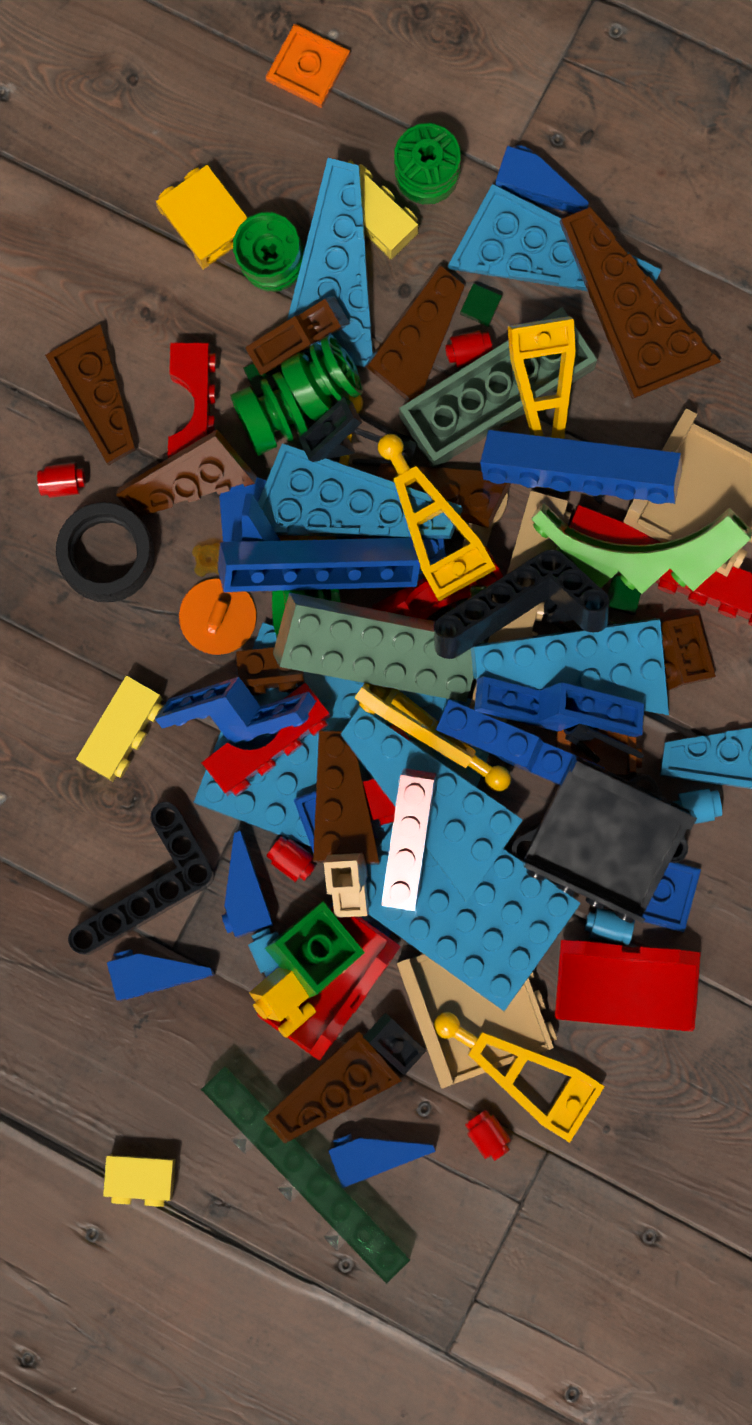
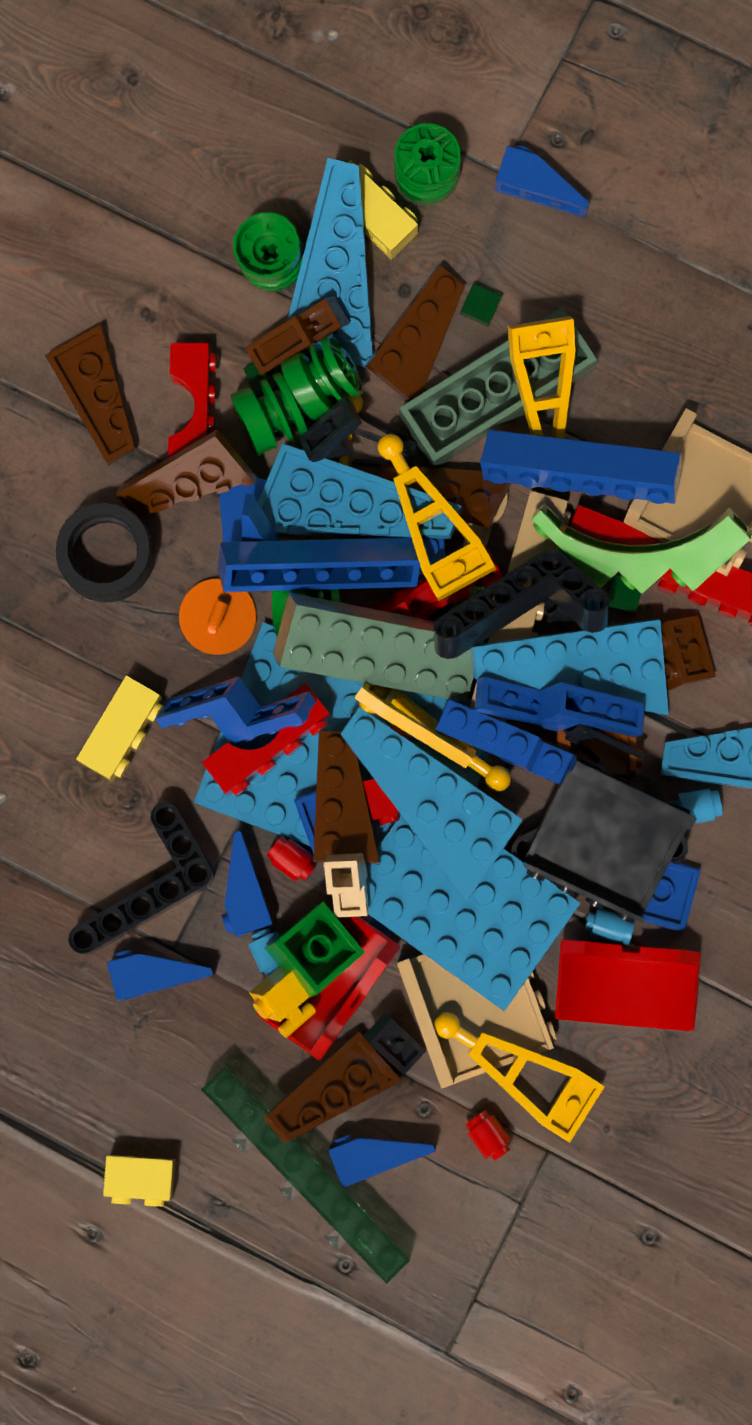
red brick [37,462,86,498] -> none
yellow panel [156,165,247,270] -> none
clear yellow plate [192,543,220,577] -> none
reddish brown bracket [236,647,305,696] -> none
orange tile [266,24,350,108] -> none
arch [381,768,437,911] -> none
red brick [445,330,493,368] -> none
dark azure wing [448,184,661,291] -> none
reddish brown wing [559,207,721,399] -> none

